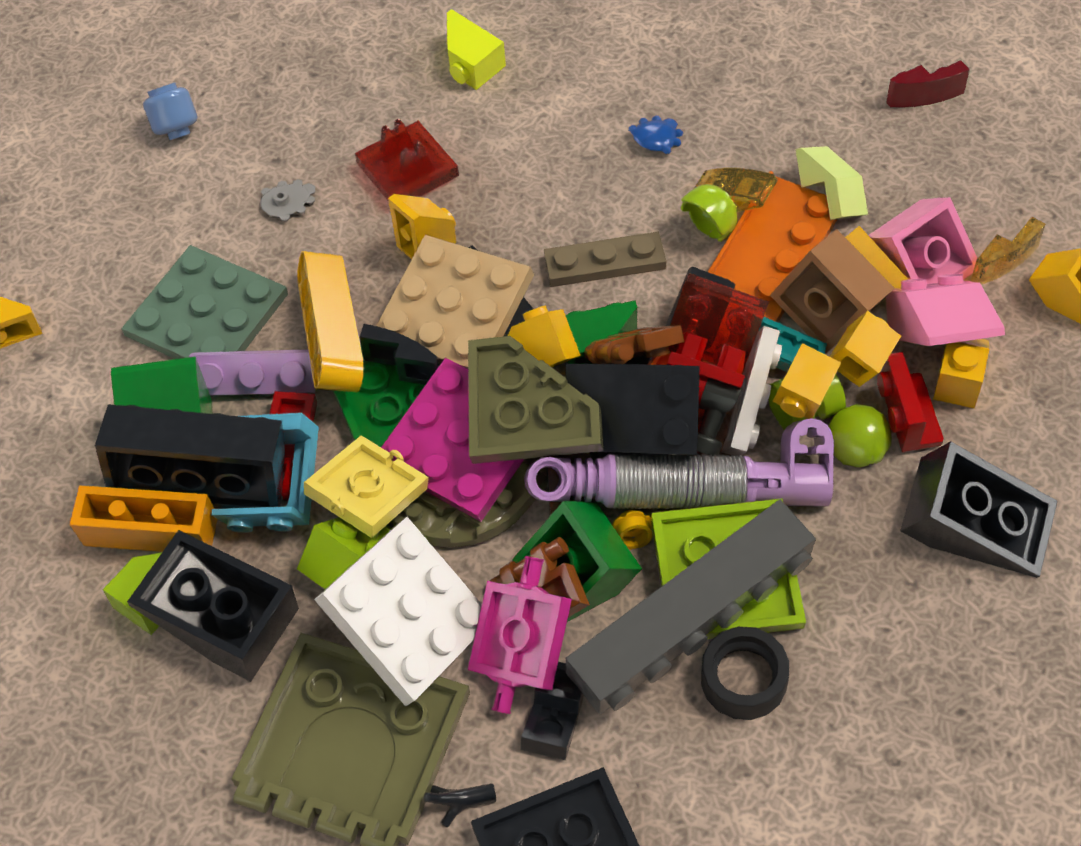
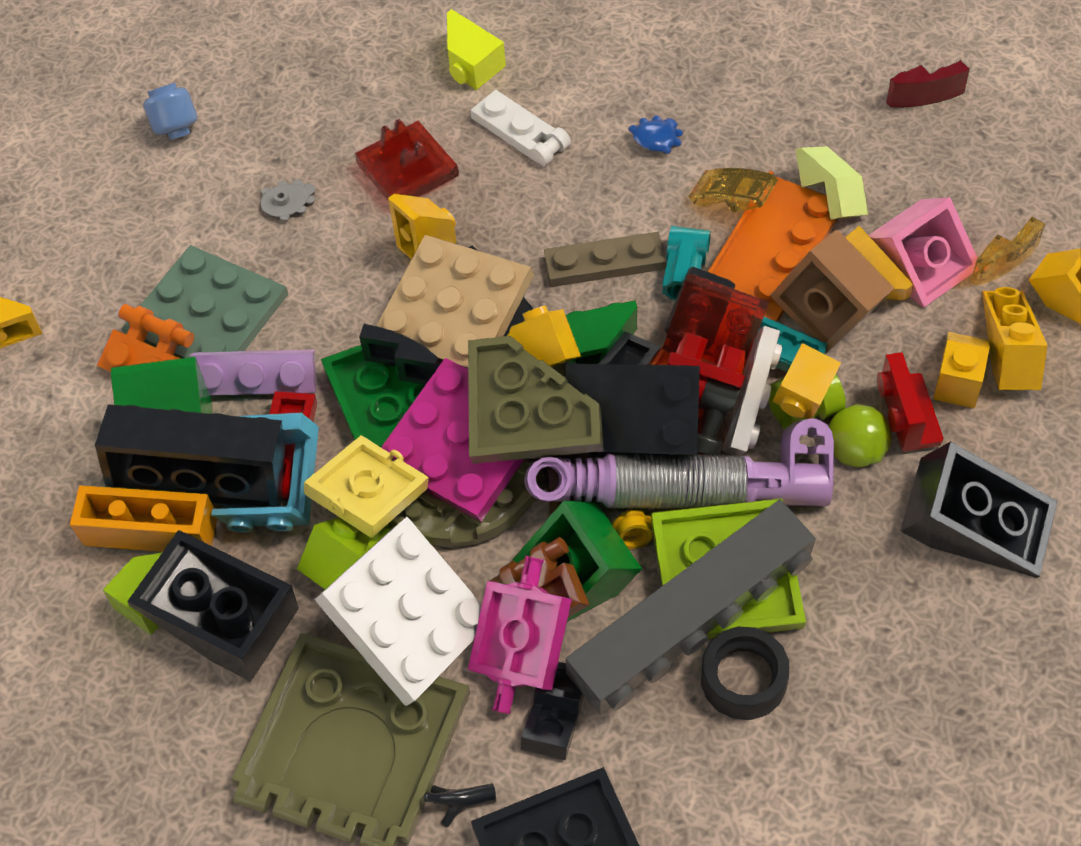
yellow beam [297,251,363,392] -> none
dark orange plate [584,325,684,364] -> none
lime hair [680,184,737,242] -> none
yellow brick [829,311,901,387] -> none
bright pink slope [886,274,1005,346] -> none
none -> orange plate [97,304,194,372]
none -> white plate [470,90,571,167]
none -> teal piece [662,225,711,300]
none -> yellow slope [982,287,1048,390]

